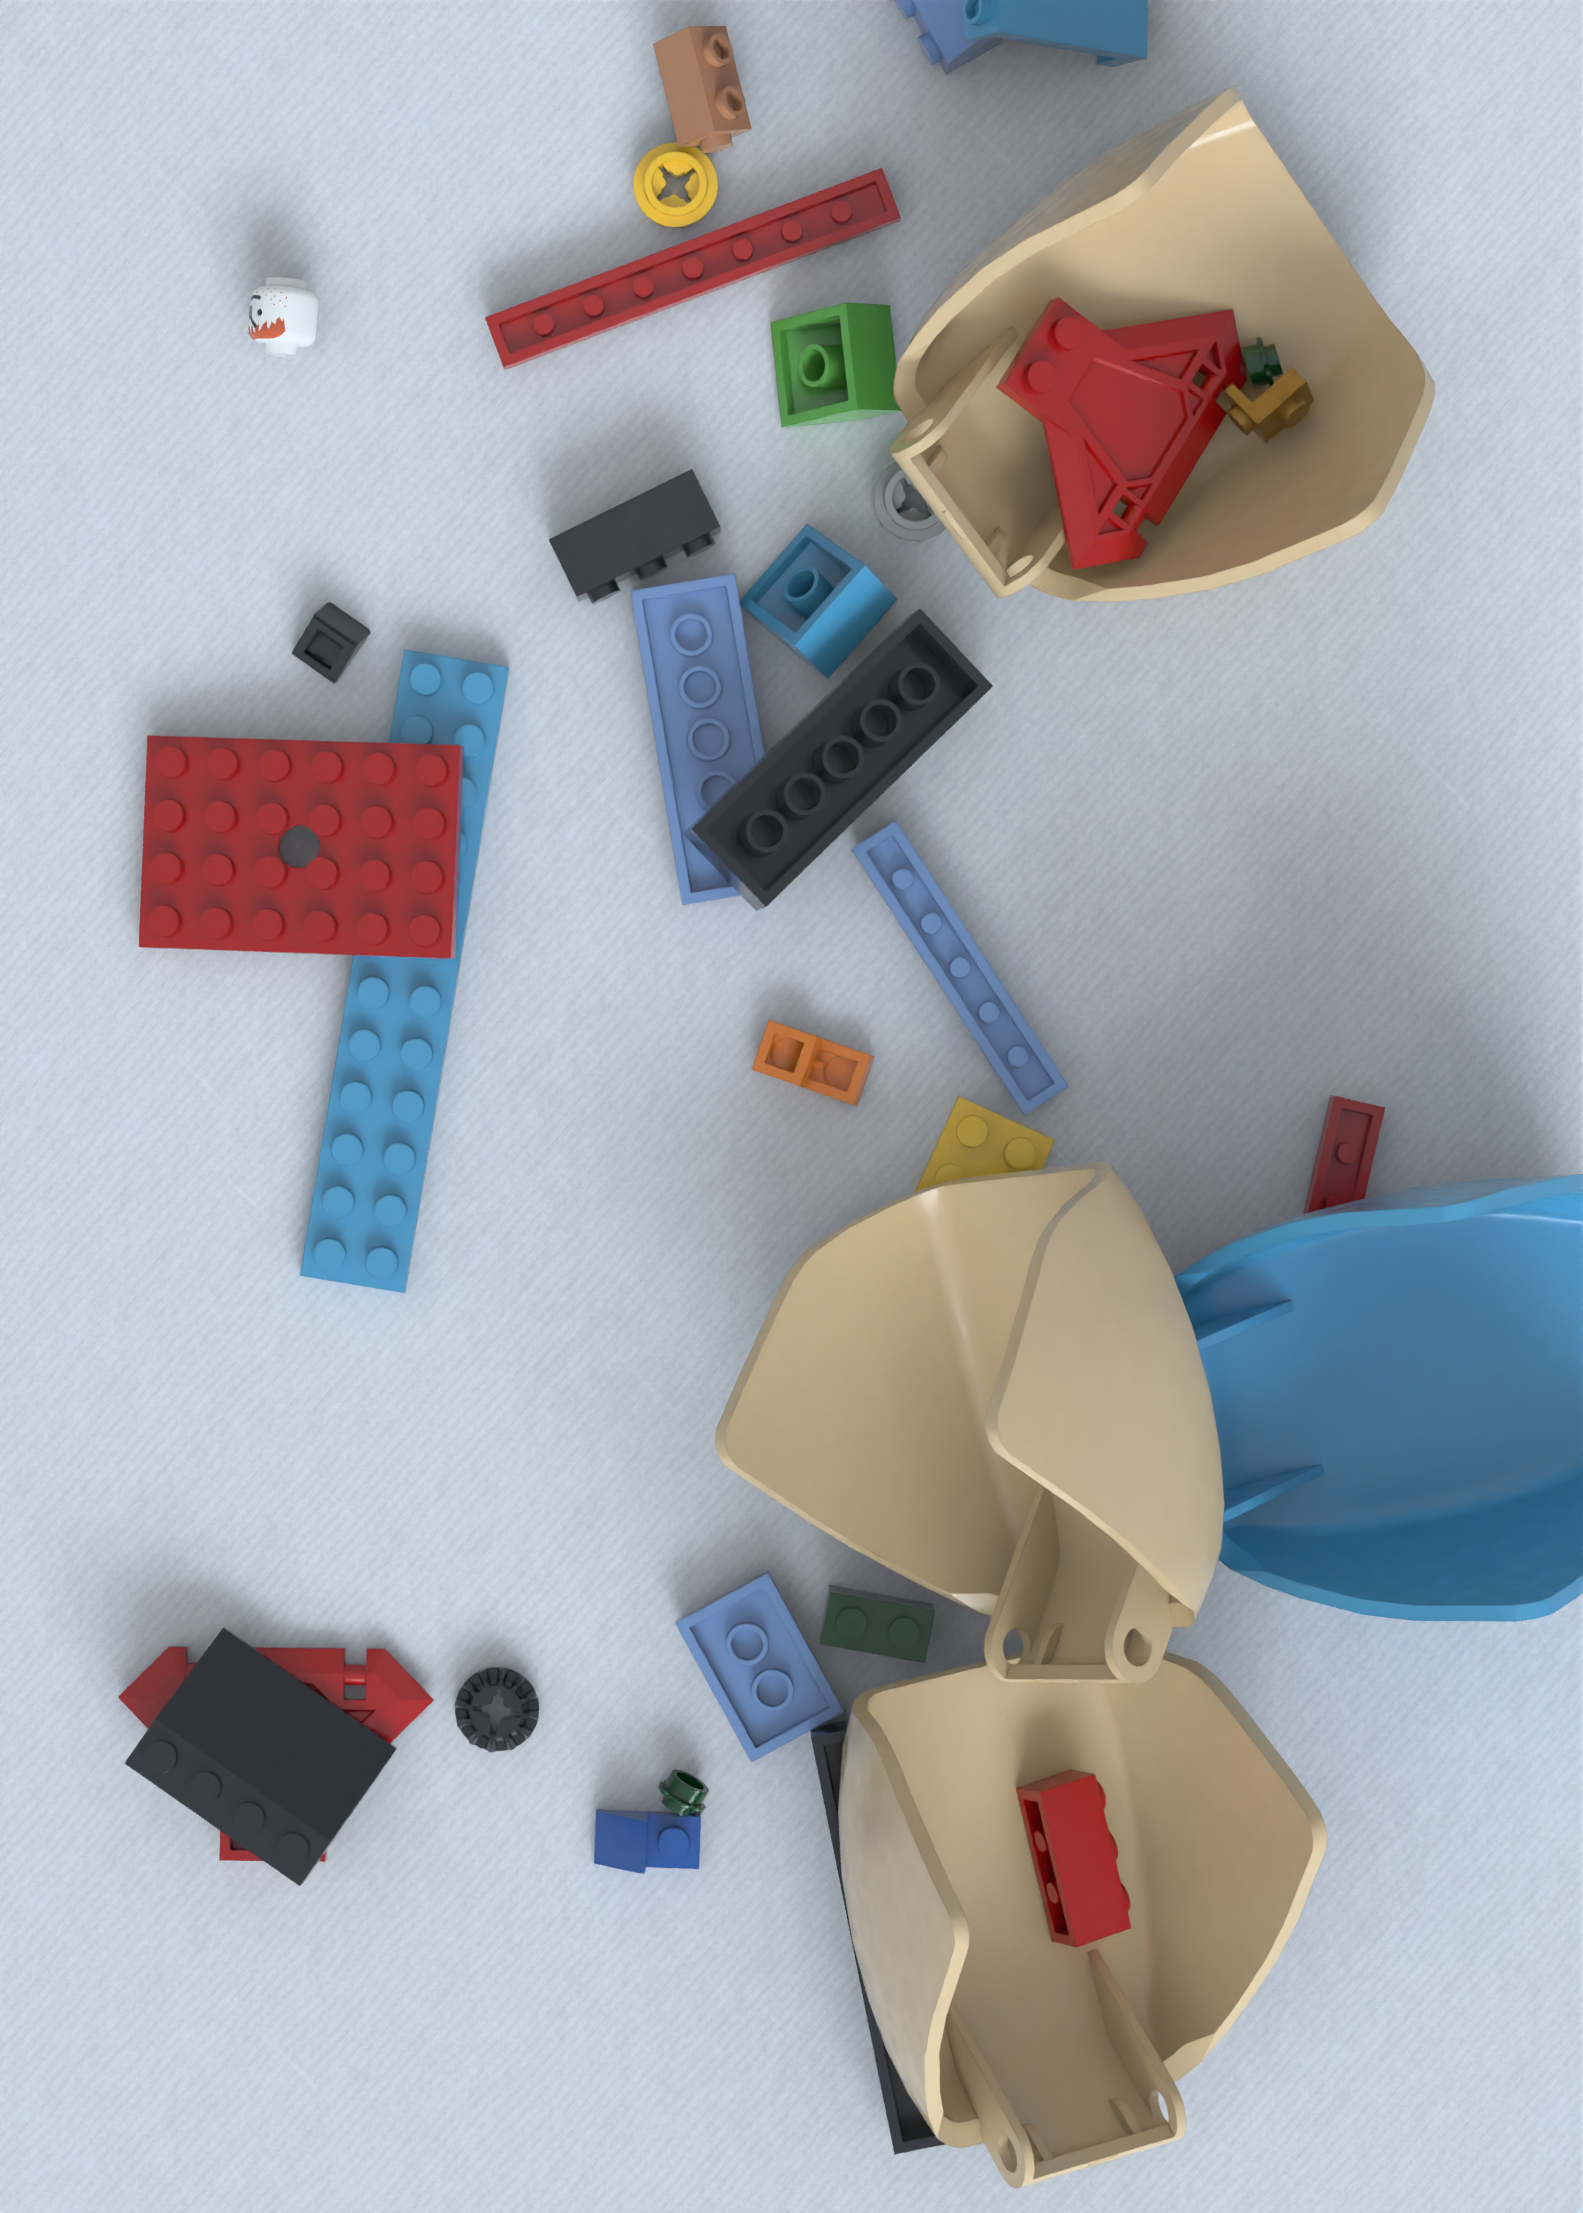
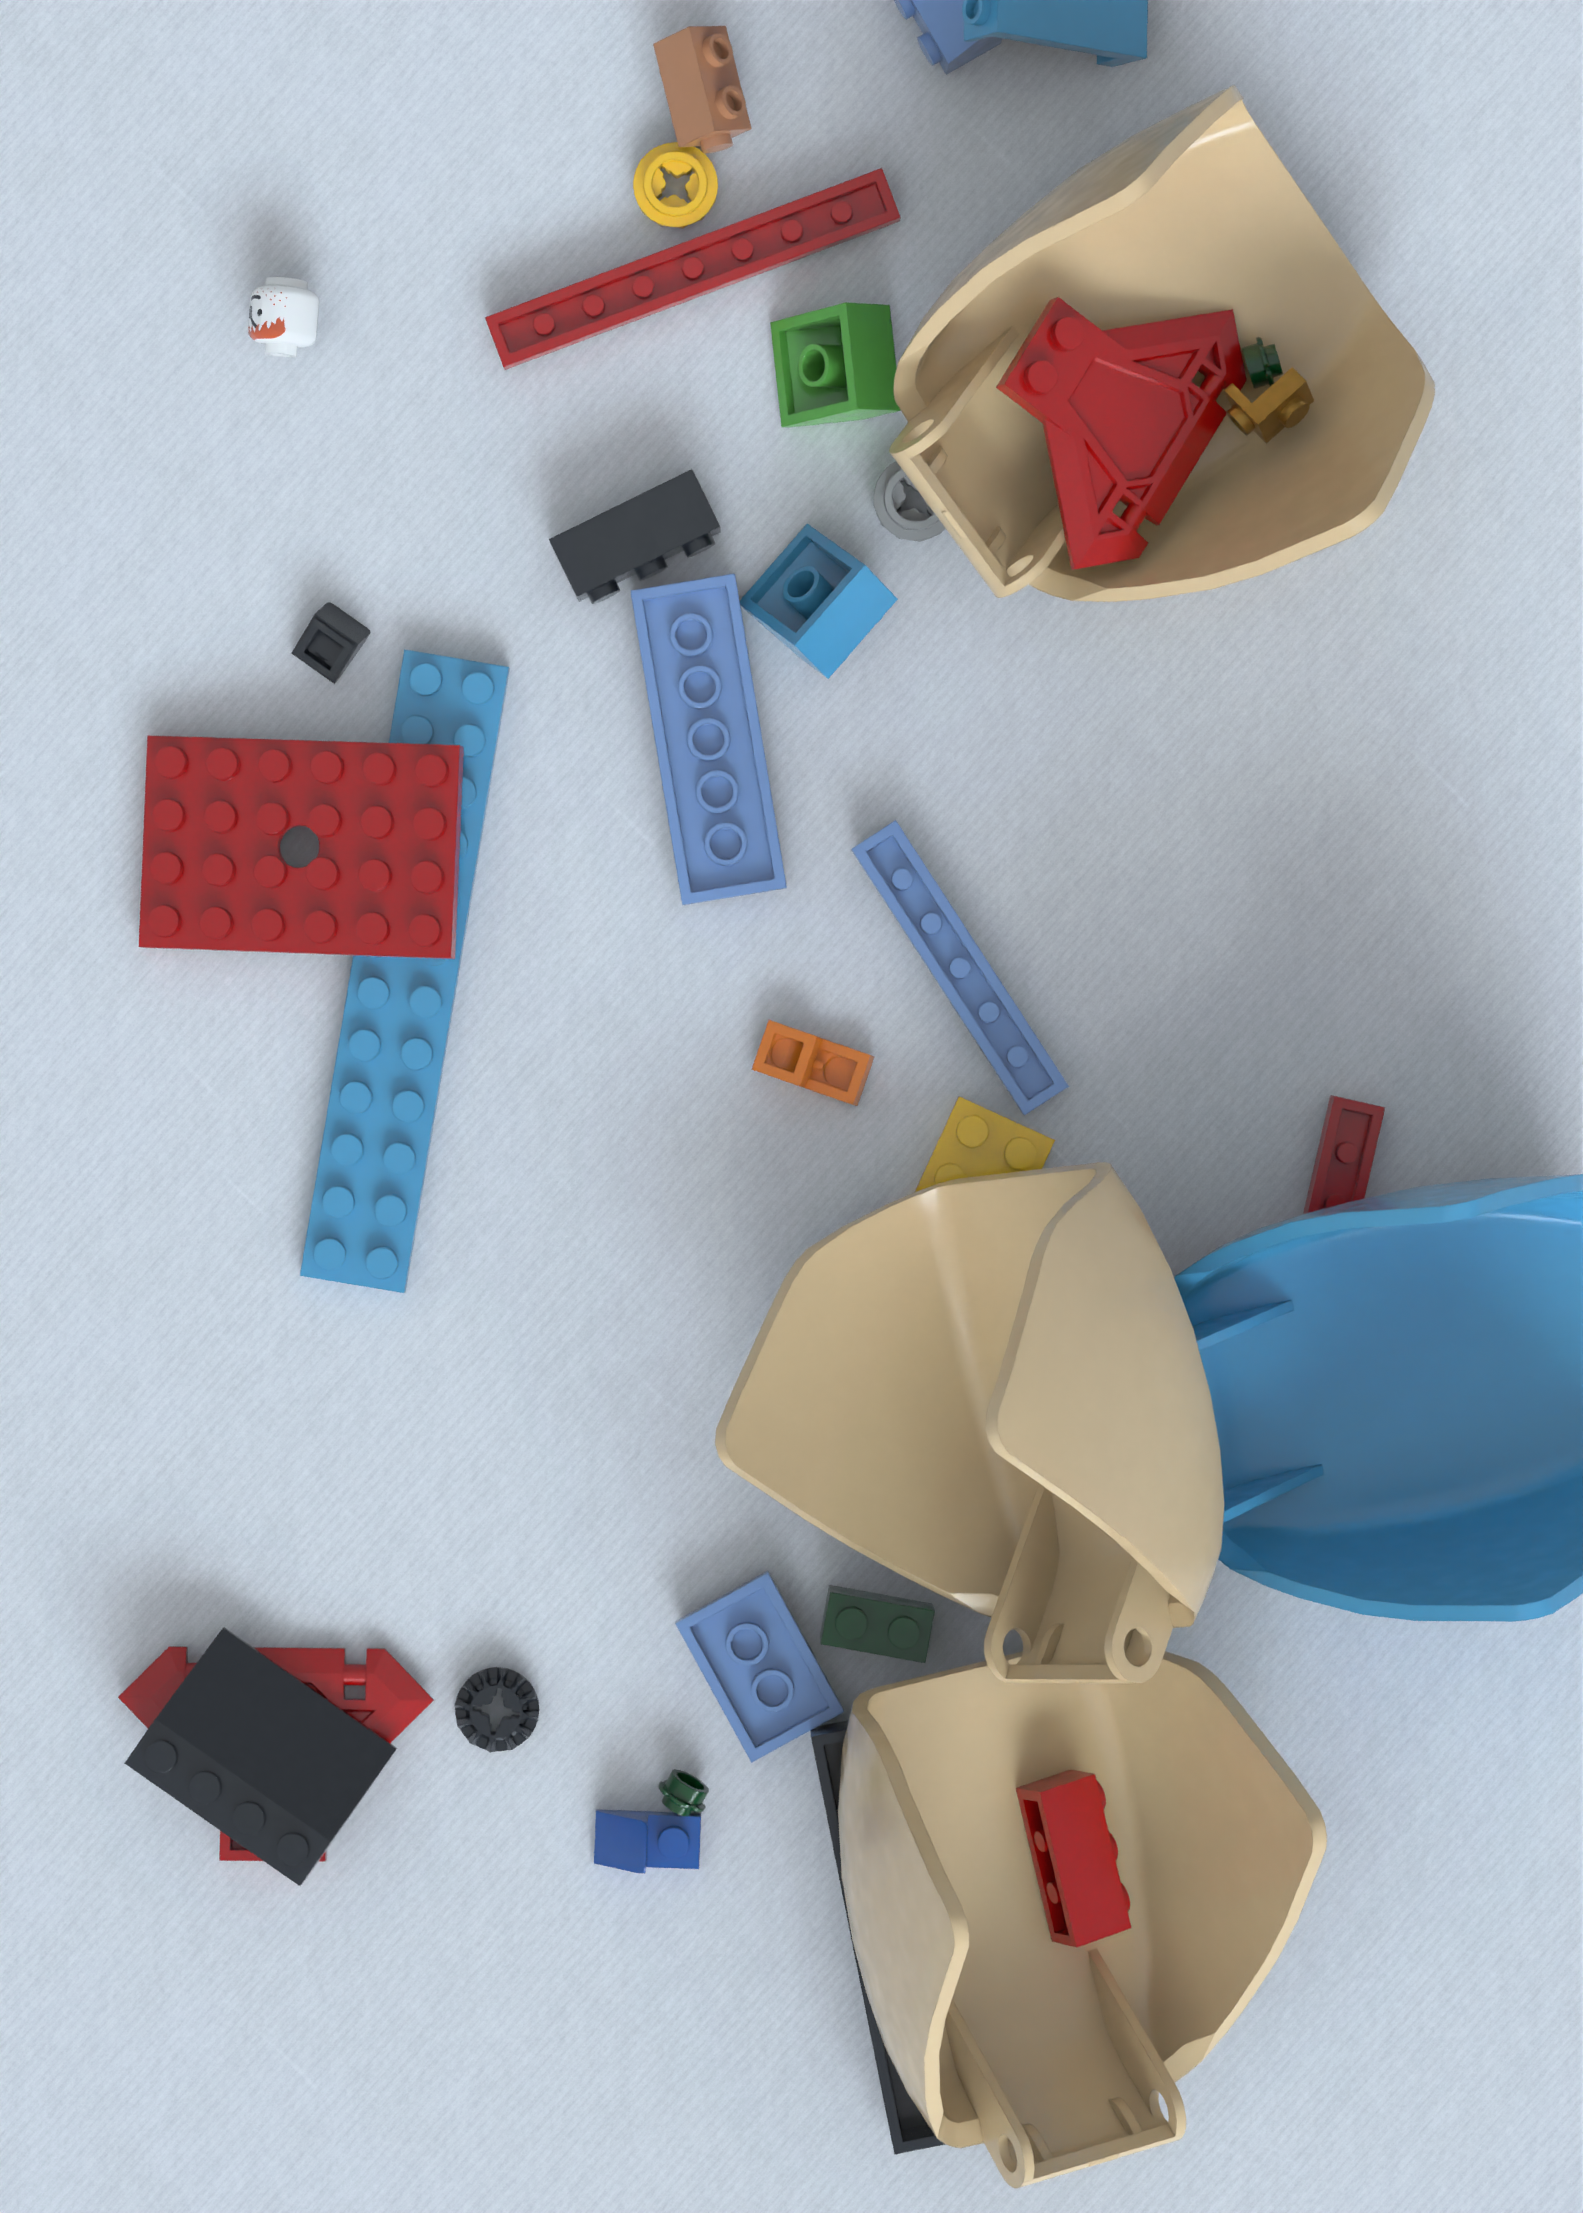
black brick [683,609,993,911] -> none

